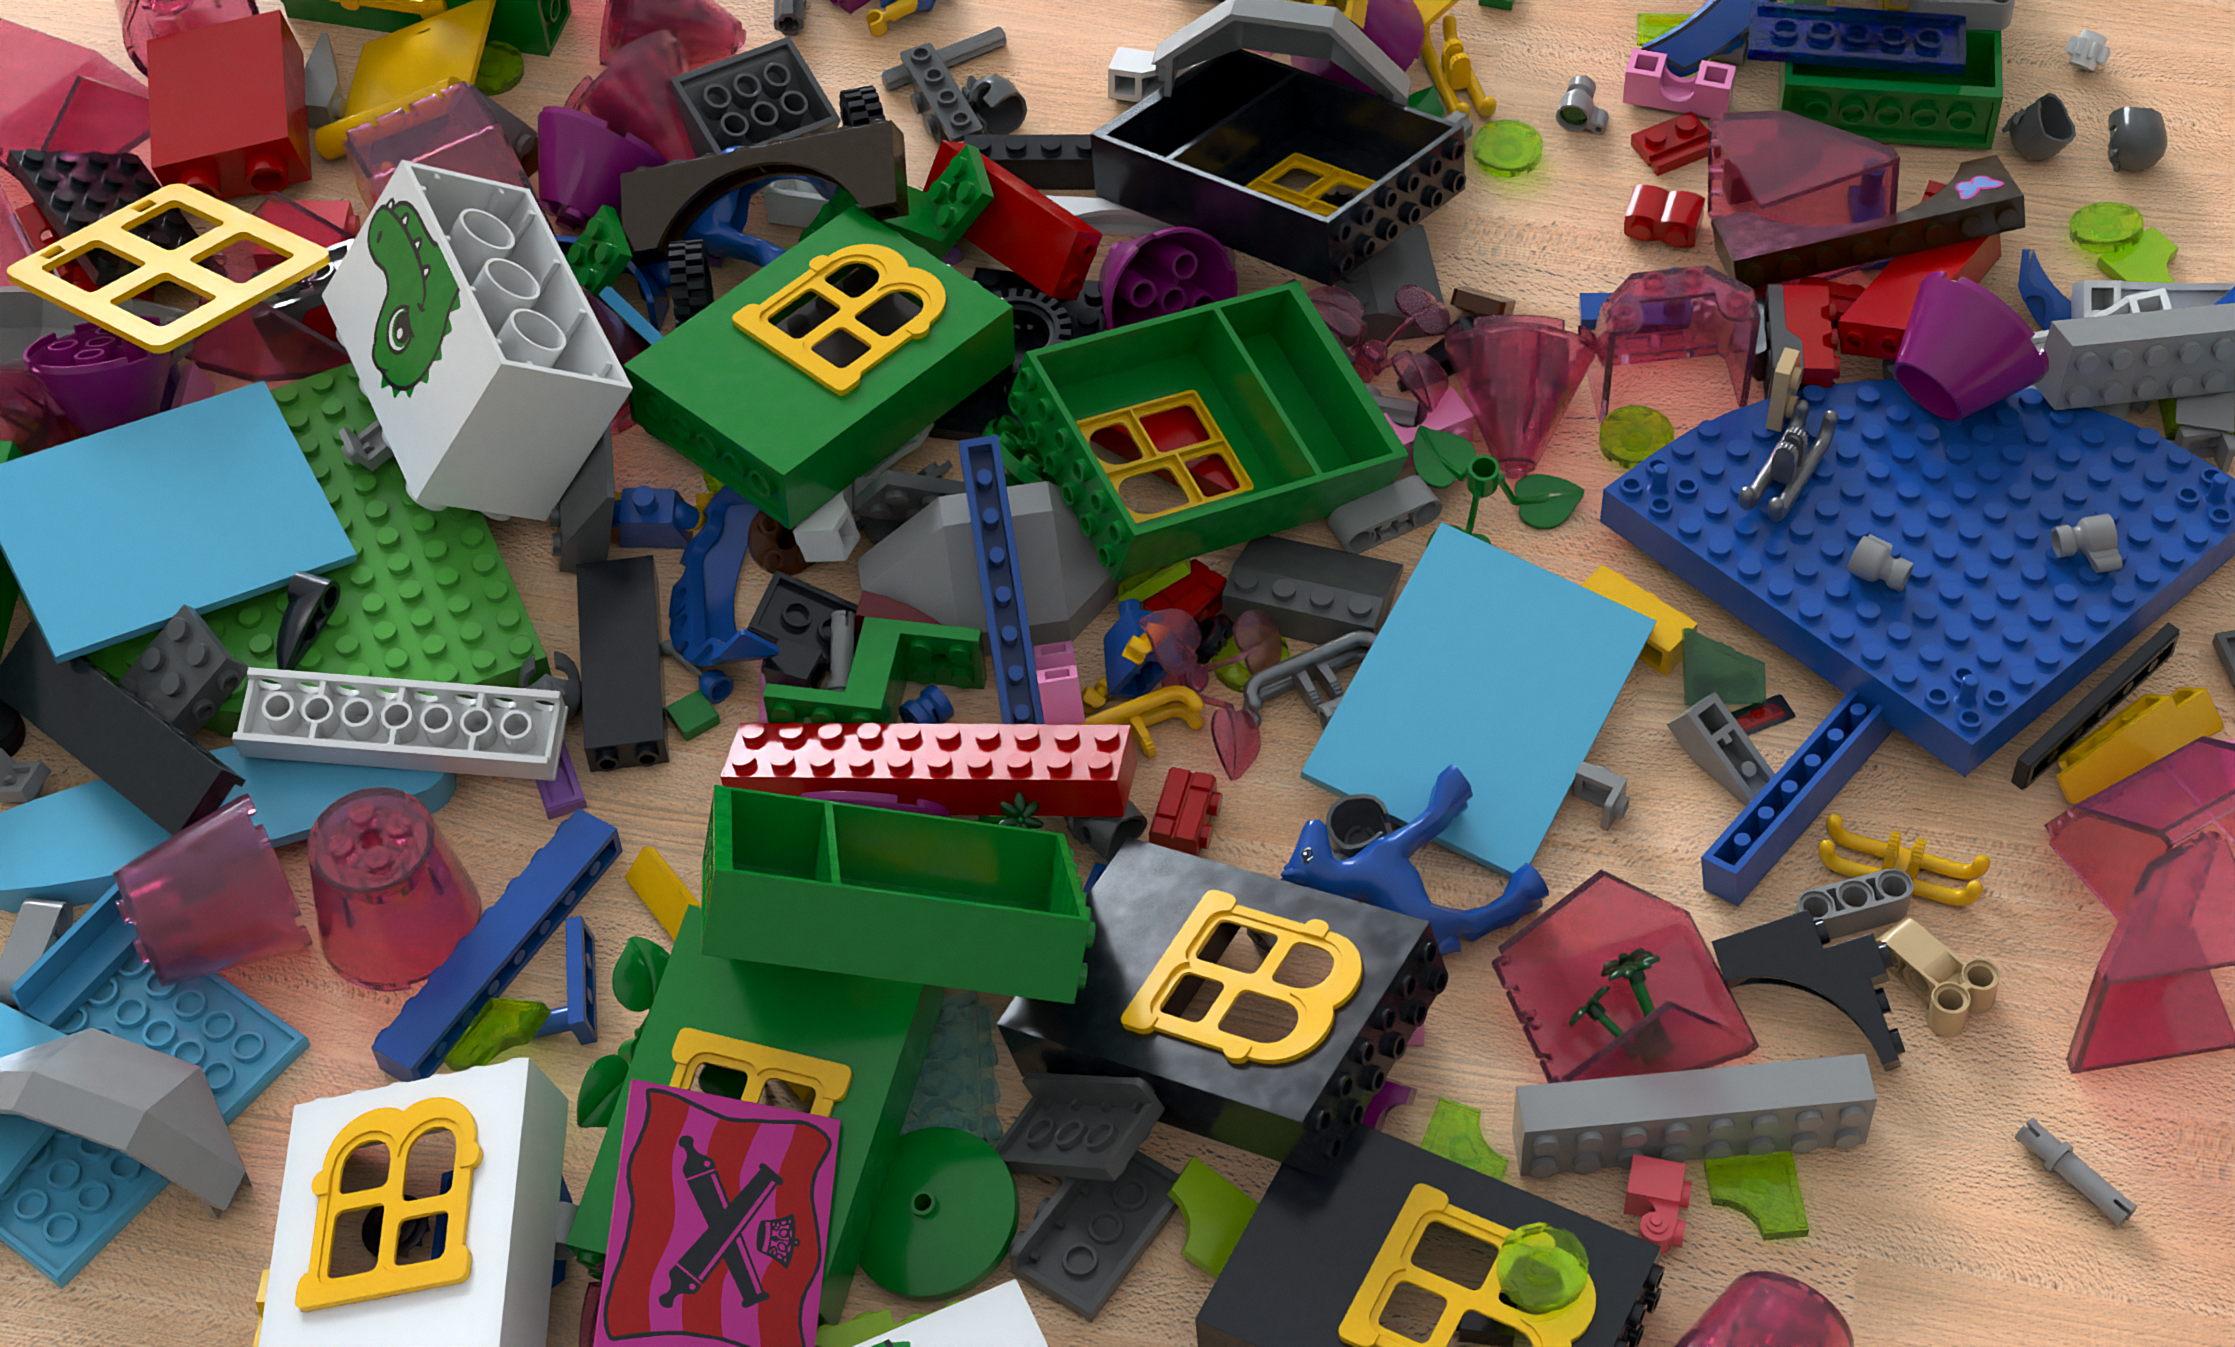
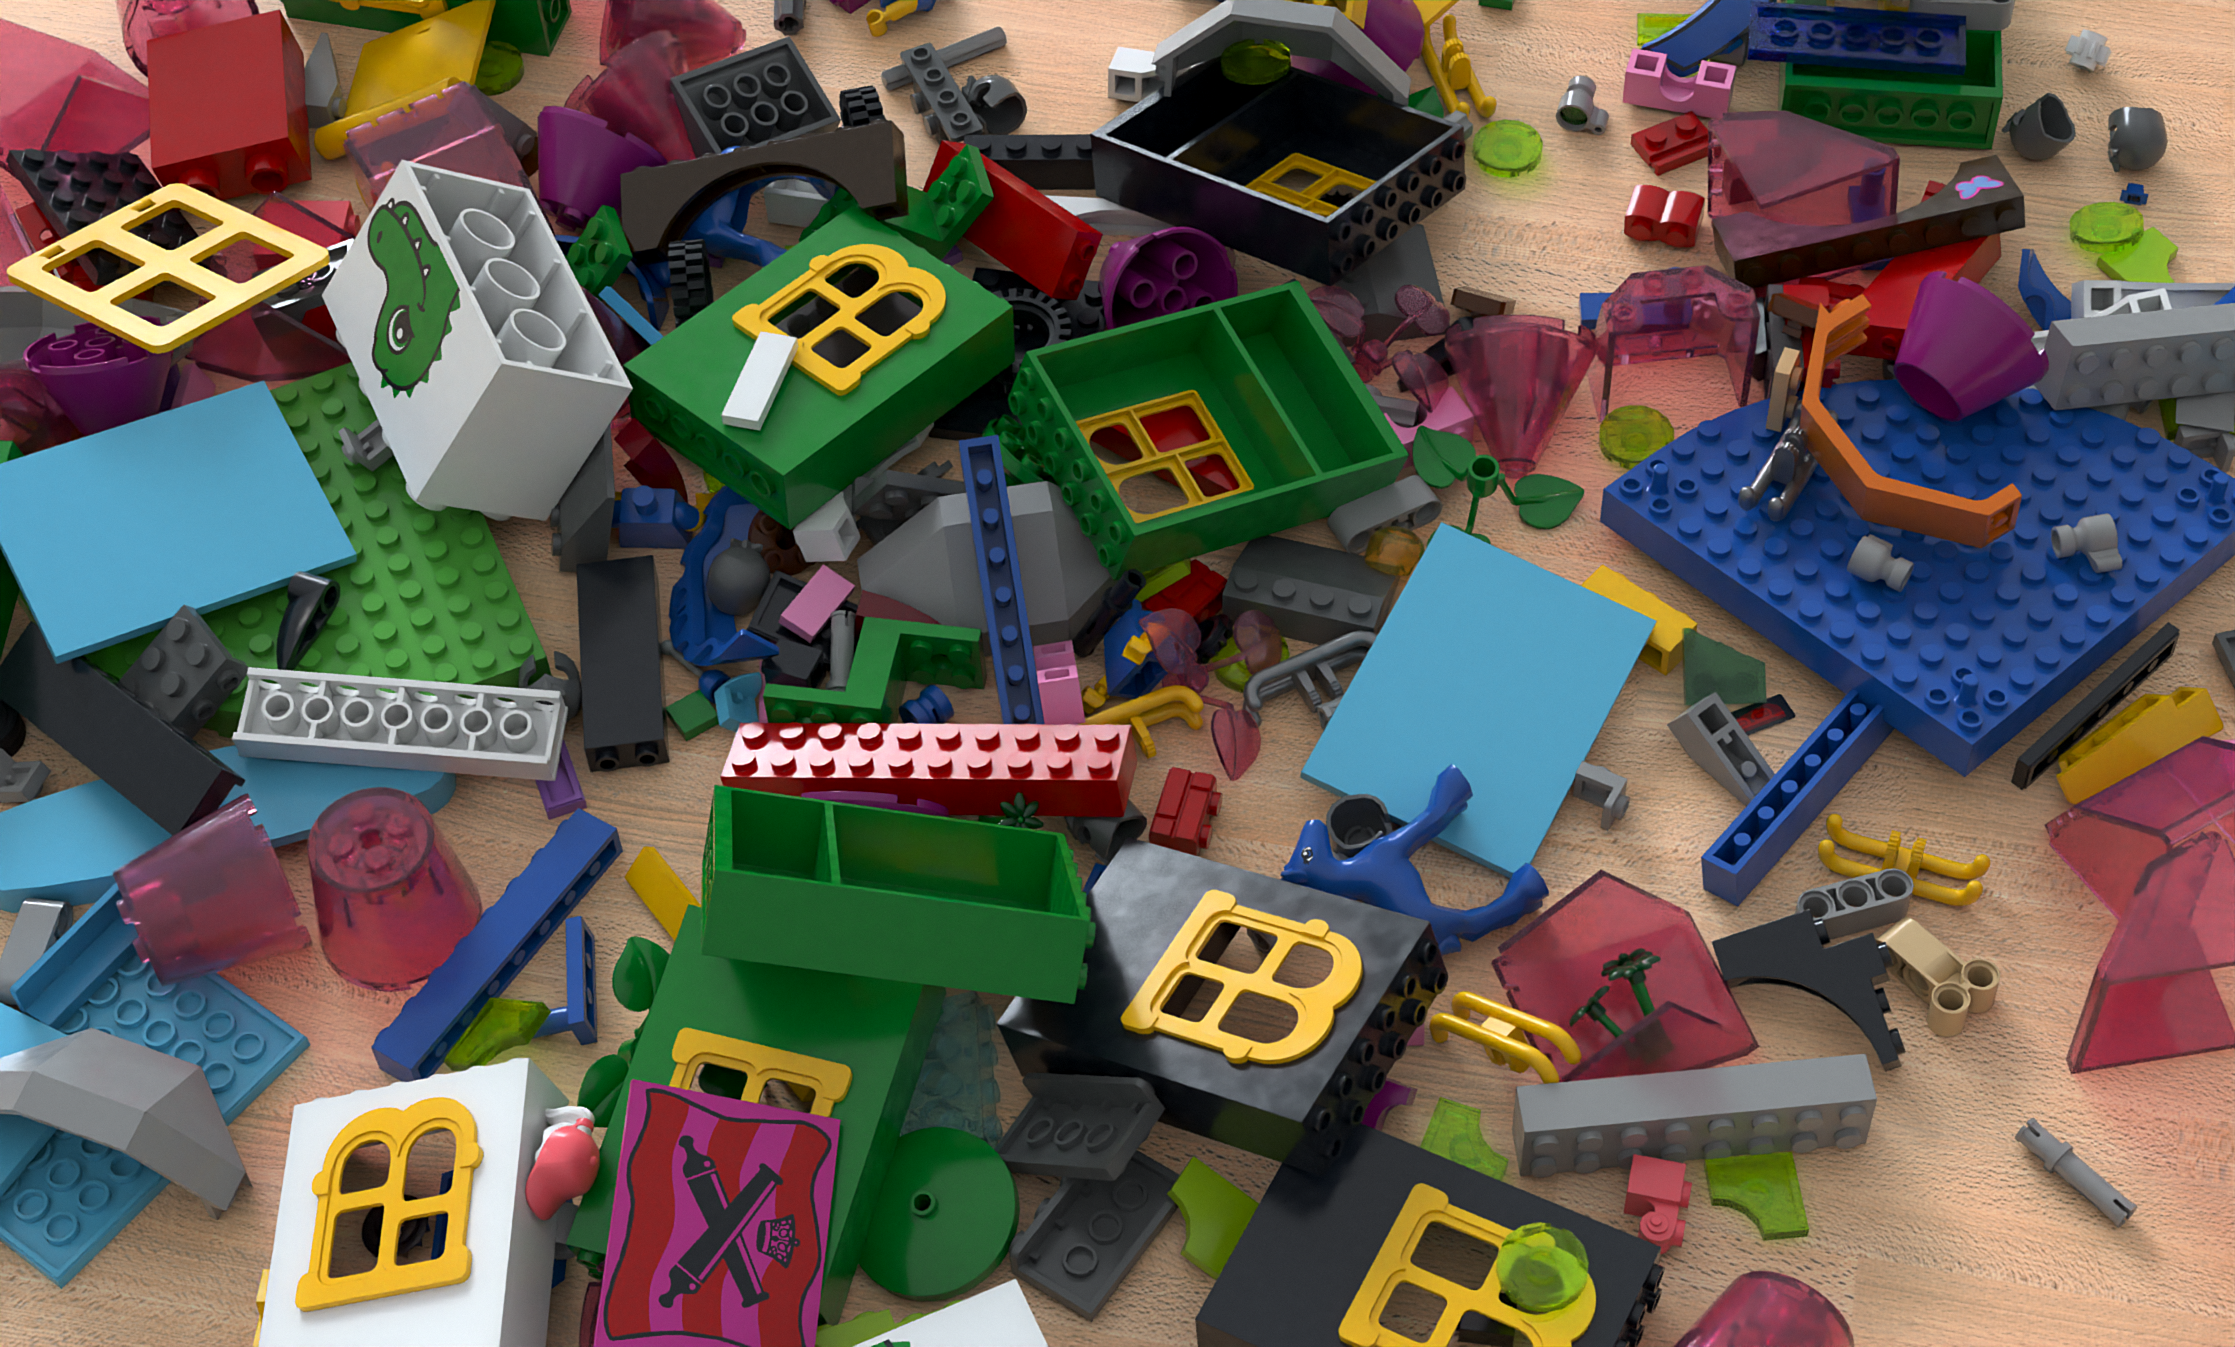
none -> coral hair [525,1106,600,1220]
none -> dark red slope [614,417,688,503]
none -> dark grey helmet [706,538,771,616]
none -> medium azure plate [714,672,762,733]
none -> white tile [721,331,799,431]
none -> bright pink tile [779,564,855,644]
none -> black pin [1072,569,1146,657]
none -> clear neon green tile [1221,39,1291,85]
none -> clear yellow hair [1364,526,1425,576]
none -> yellow piece [1429,991,1582,1084]
none -> reddish brown piece [1767,293,1831,339]
none -> orange panel [1800,294,2022,548]
none -> blue piece [2120,183,2148,205]

